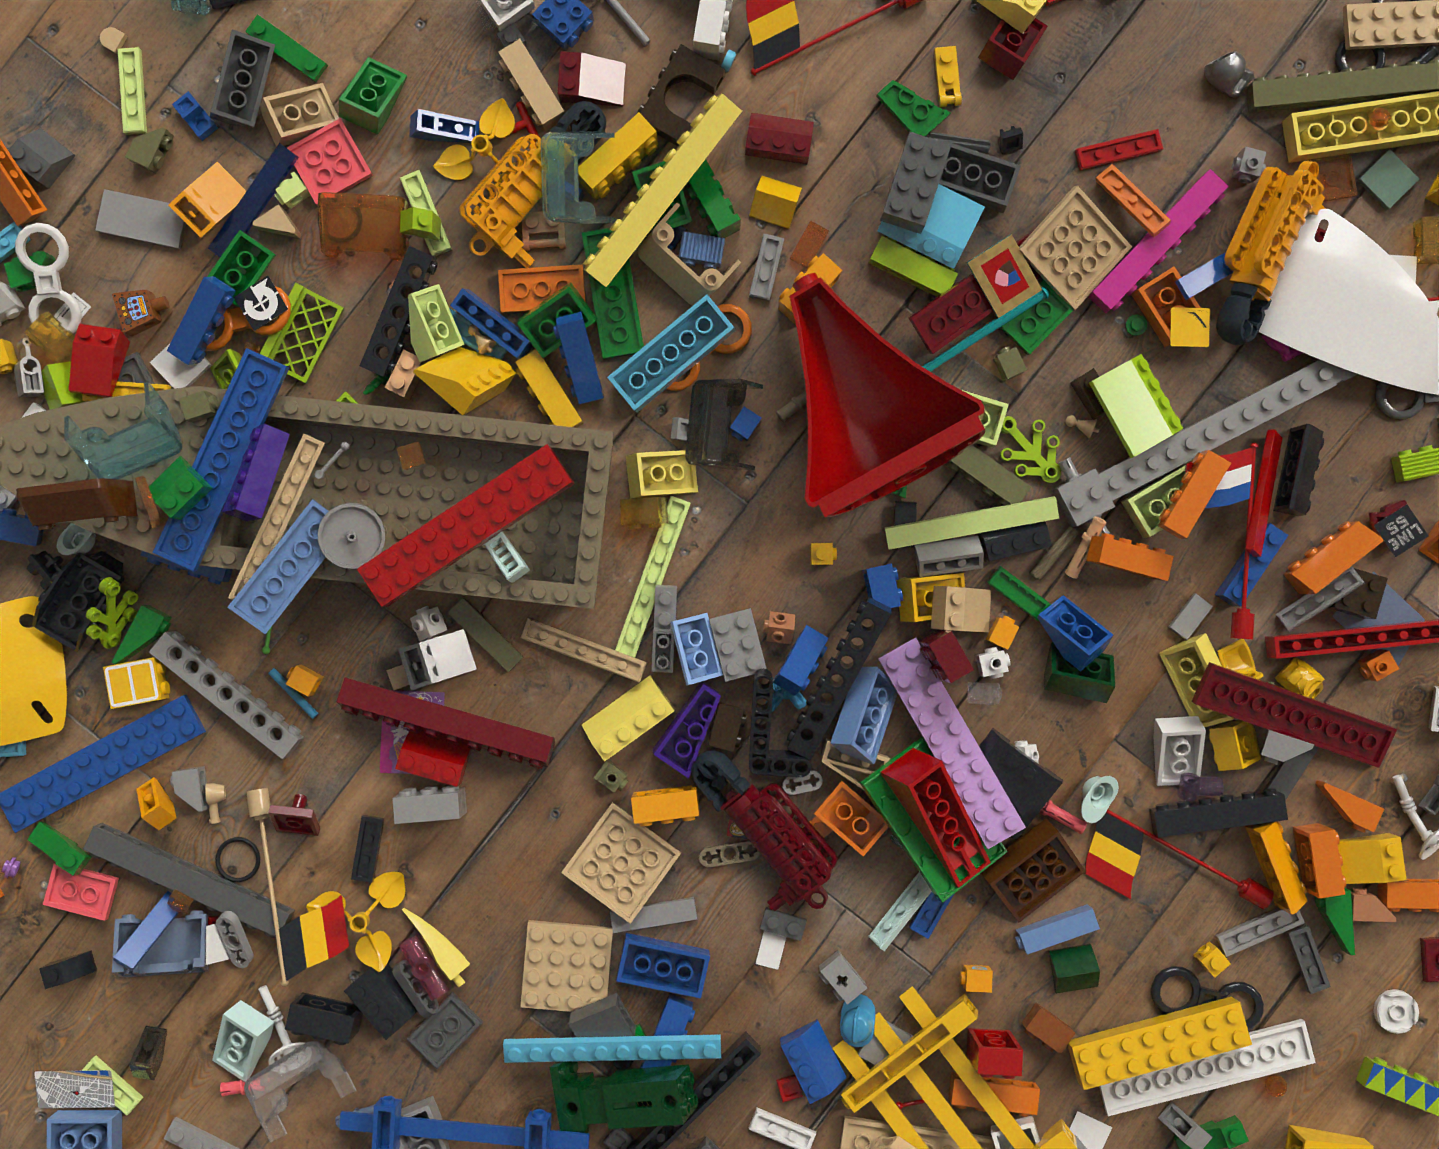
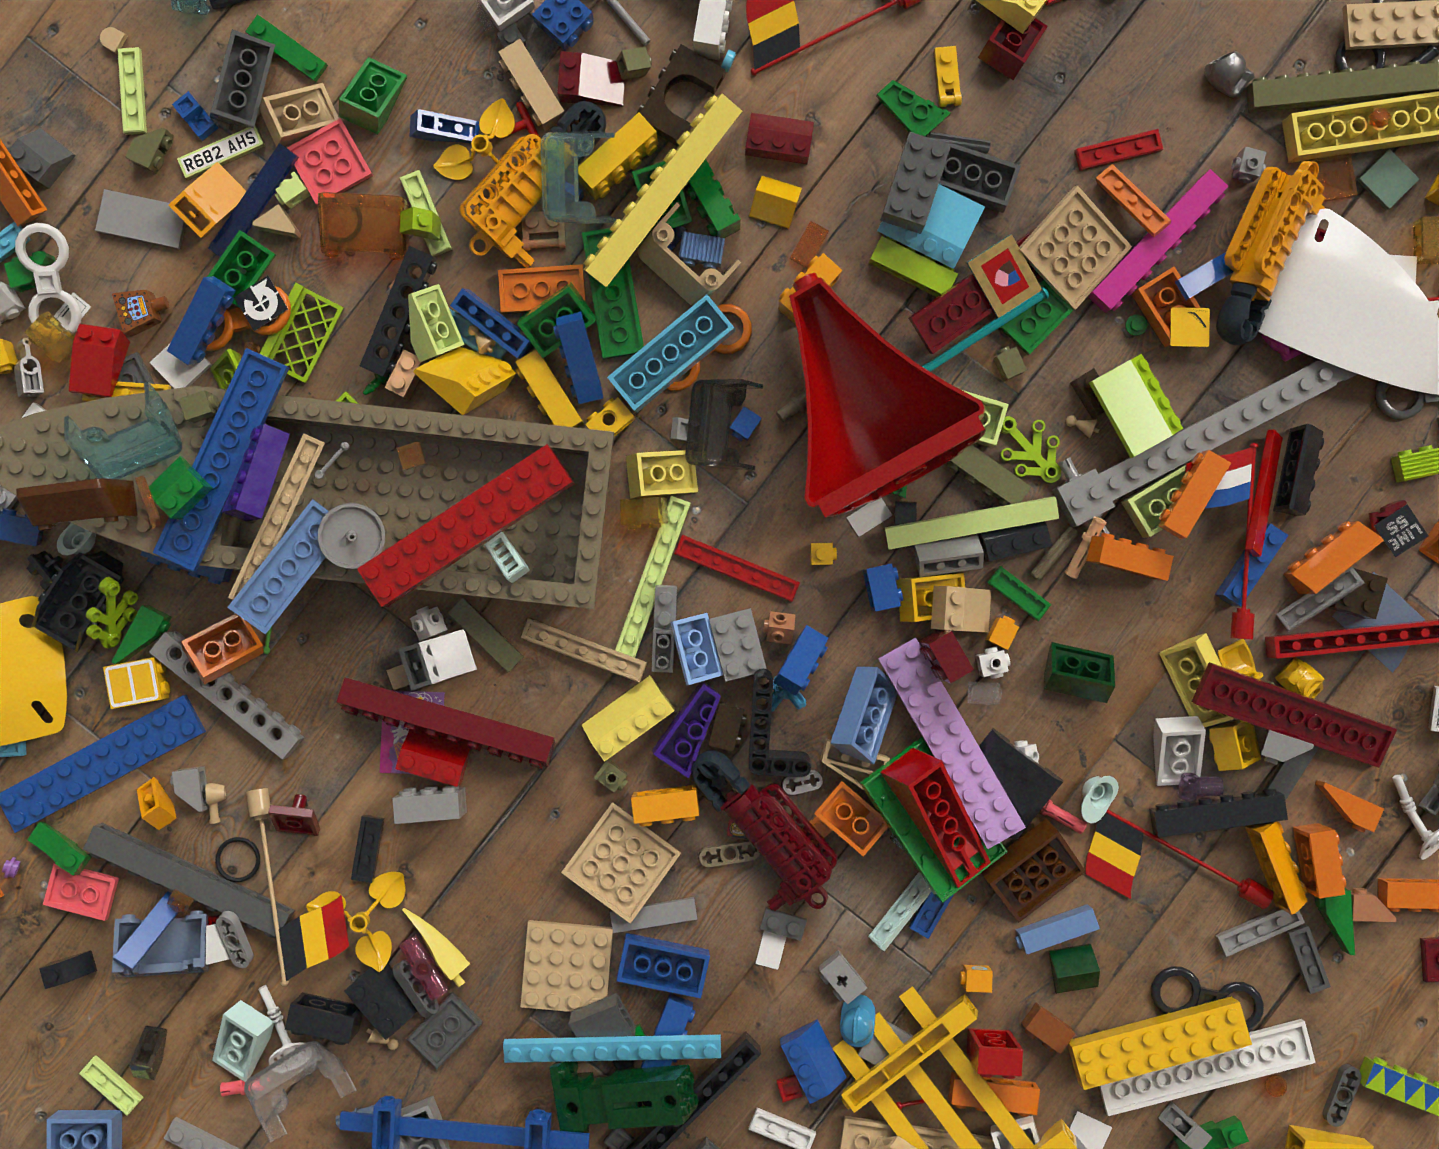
light grey sticker [34,1070,115,1108] -> none
lime slope [41,361,85,410] -> none
dark azure piece [268,668,319,719] -> none
light orange brick [286,665,324,697] -> none
light grey tile [749,234,784,301] -> none
black brick [786,597,892,760] -> none
black tile [1000,126,1023,154] -> none
blue slope [1037,595,1113,671] -> none
light grey tile [1168,593,1213,640] -> none
yellow brick [1193,942,1231,978] -> none
yellow slope [1338,833,1407,884] -> none
orange brick [1358,649,1399,682] -> none
white tile [1373,989,1419,1034] -> none
none -> tile [177,126,265,180]
none -> orange brick [181,613,264,685]
none -> tan piece [366,1028,398,1050]
none -> yellow brick [585,397,635,437]
none -> olive brick [616,47,652,80]
none -> red tile [674,535,800,602]
none -> white sticker [846,498,892,537]
none -> dark grey beam [1322,1064,1361,1127]

